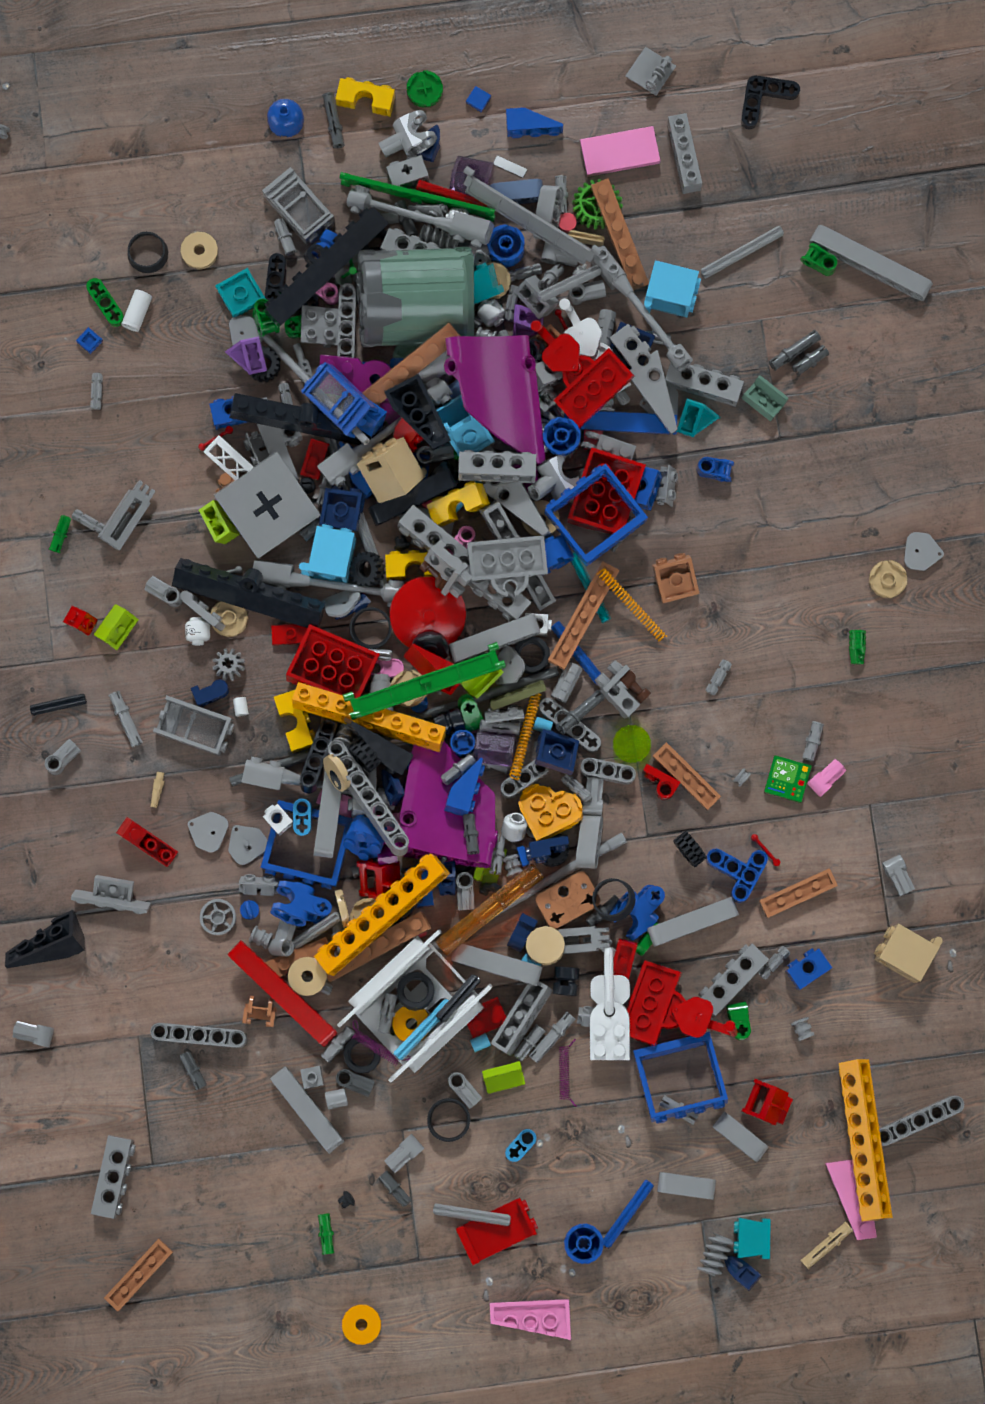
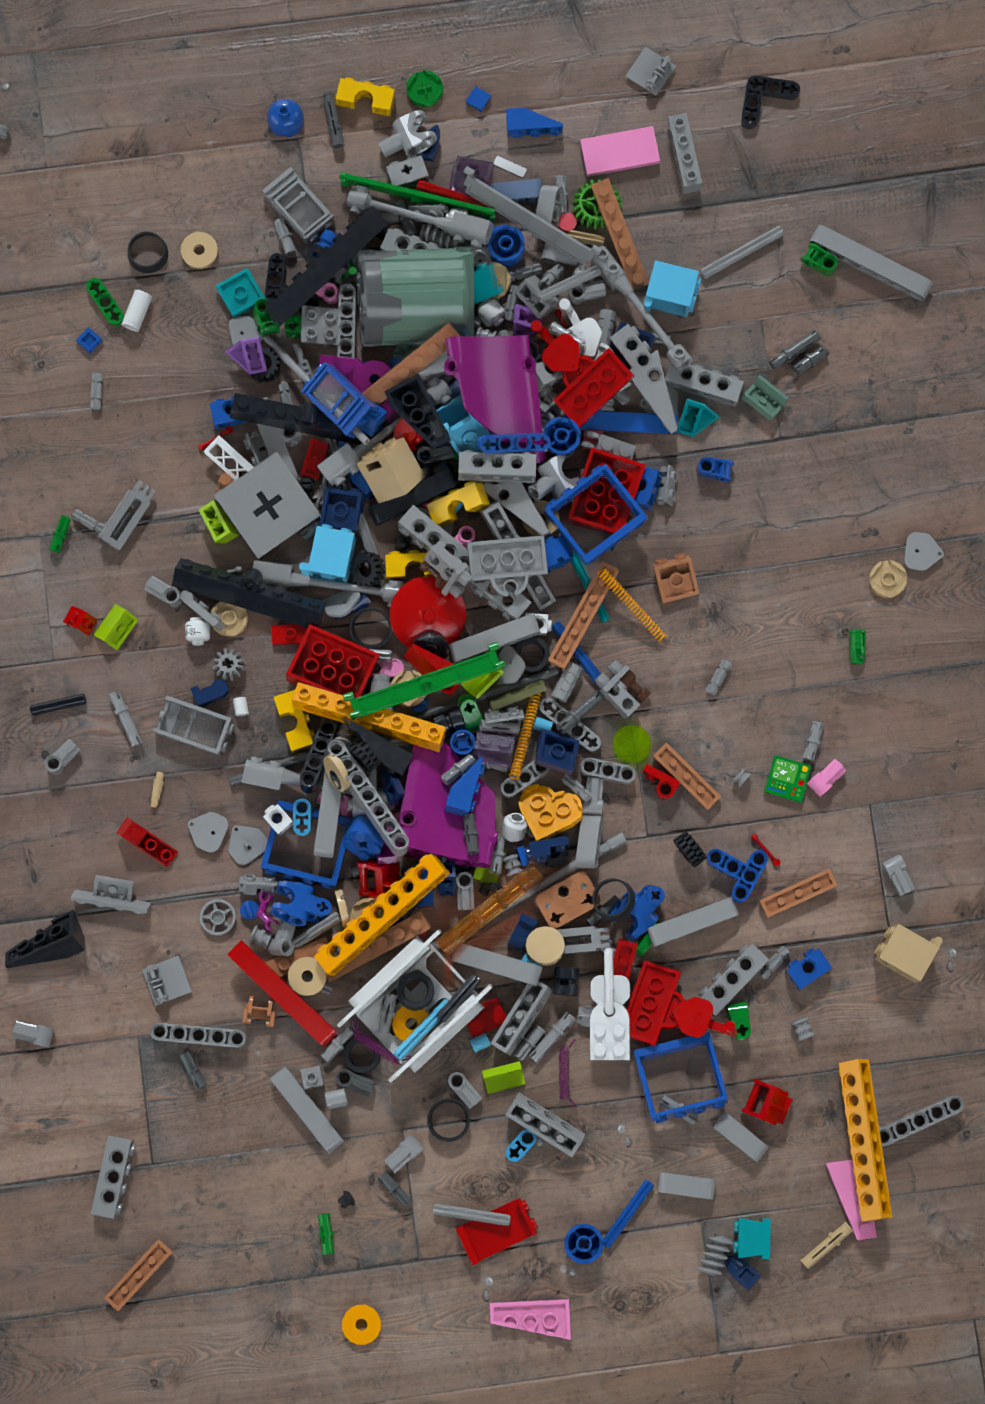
none -> light grey hinge [142,955,192,1006]
none -> magenta arm [256,891,280,932]
none -> blue beam [477,433,550,453]
none -> light grey brick [505,1092,585,1157]
none -> light grey pin [548,322,586,351]

